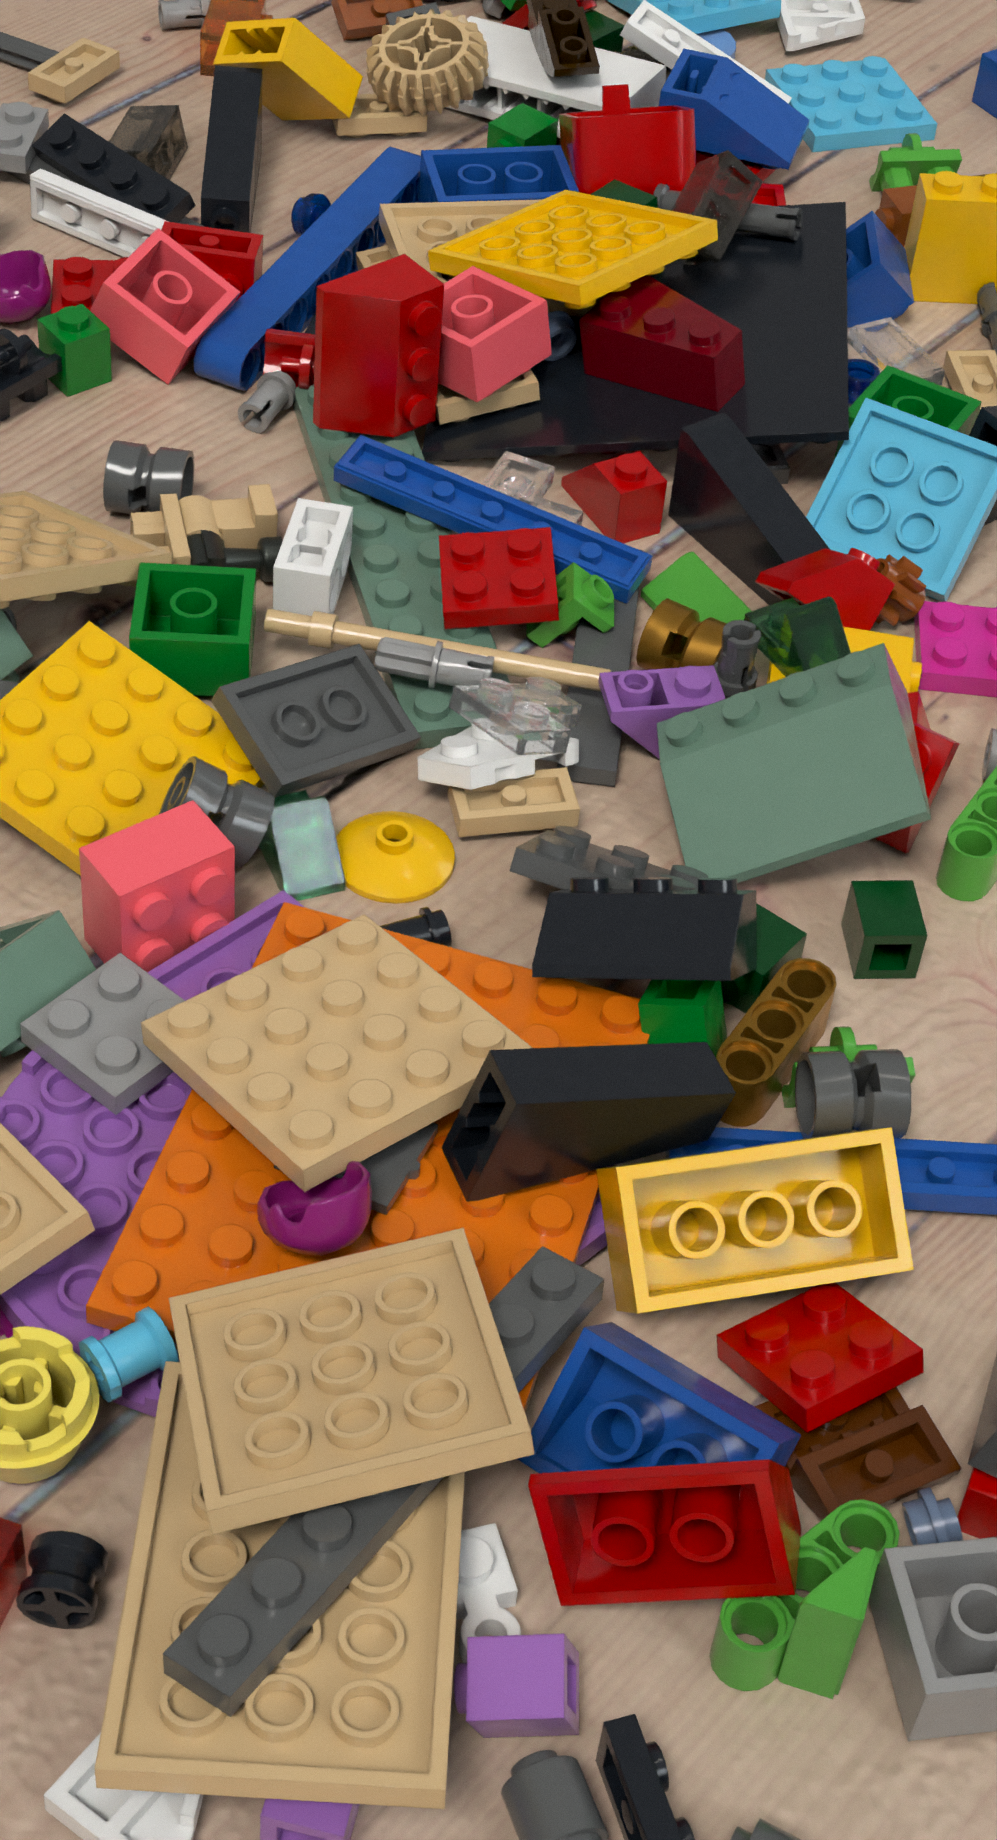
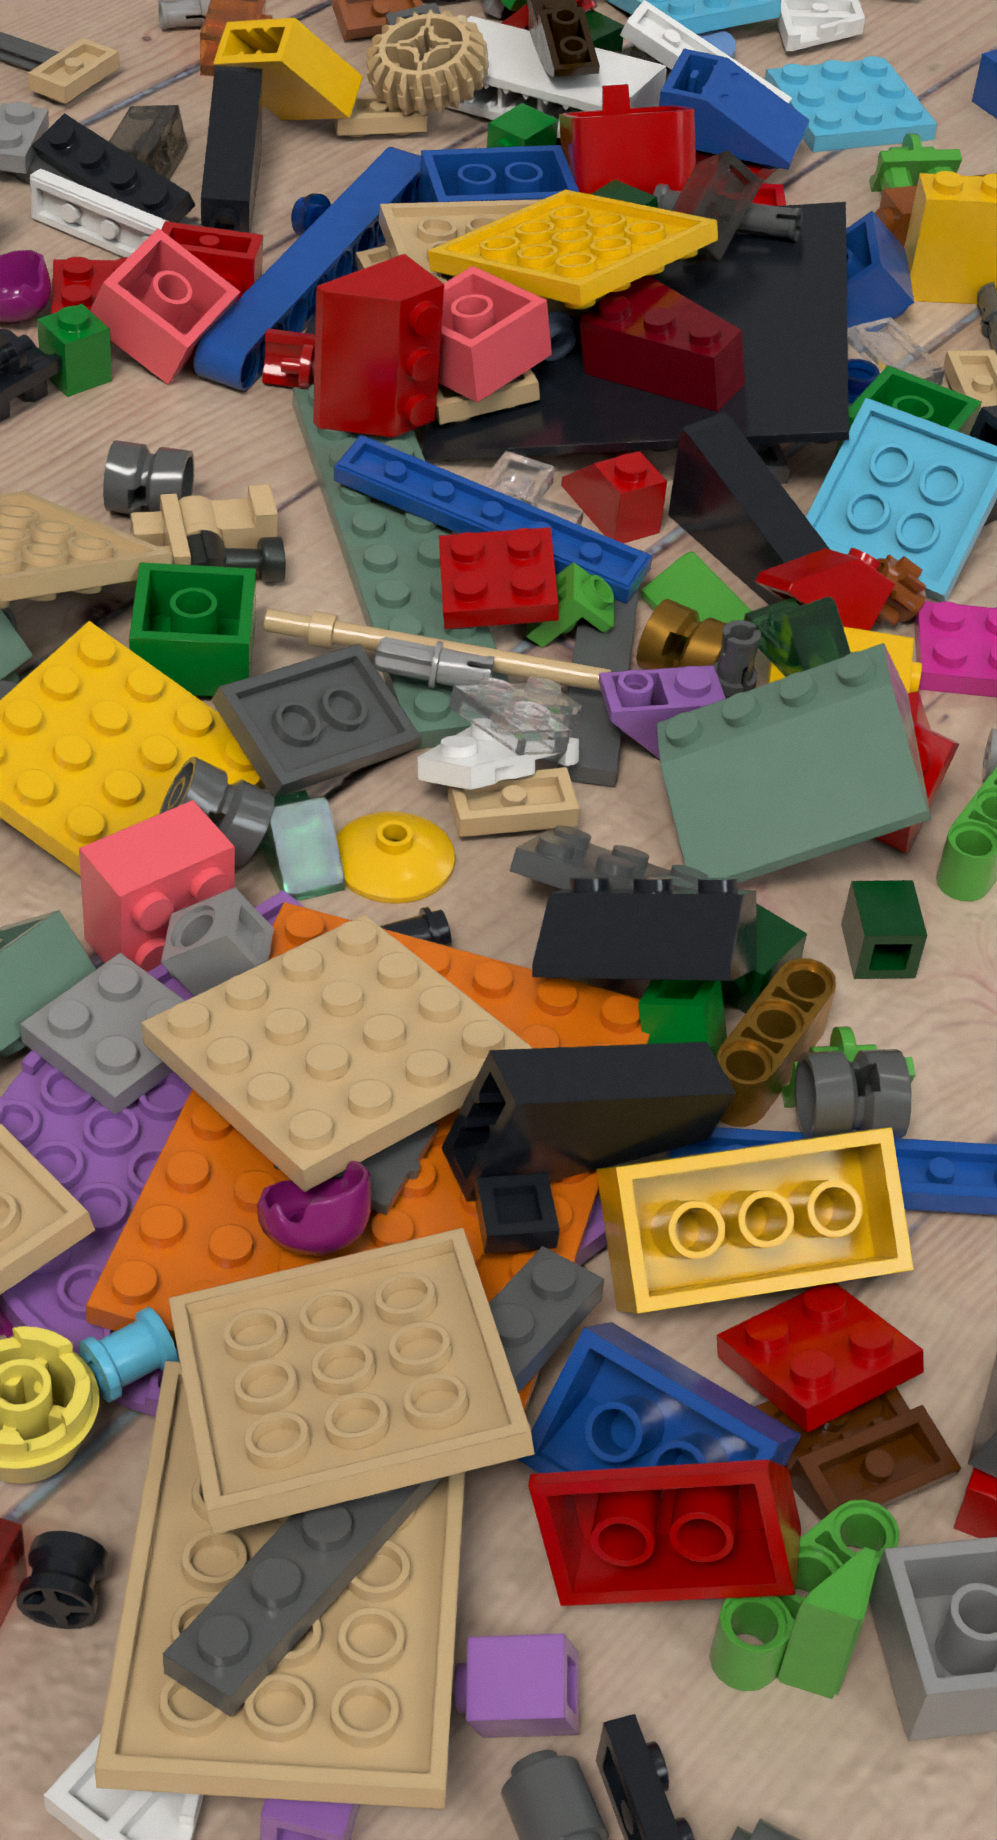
light grey pin [238,371,296,433] -> none
white brick [273,498,353,616] -> none
white plate [456,1523,521,1663] -> none
sand blue plate [902,1487,963,1545] -> none
none -> light grey brick [161,887,274,996]
none -> black plate [474,1173,560,1254]

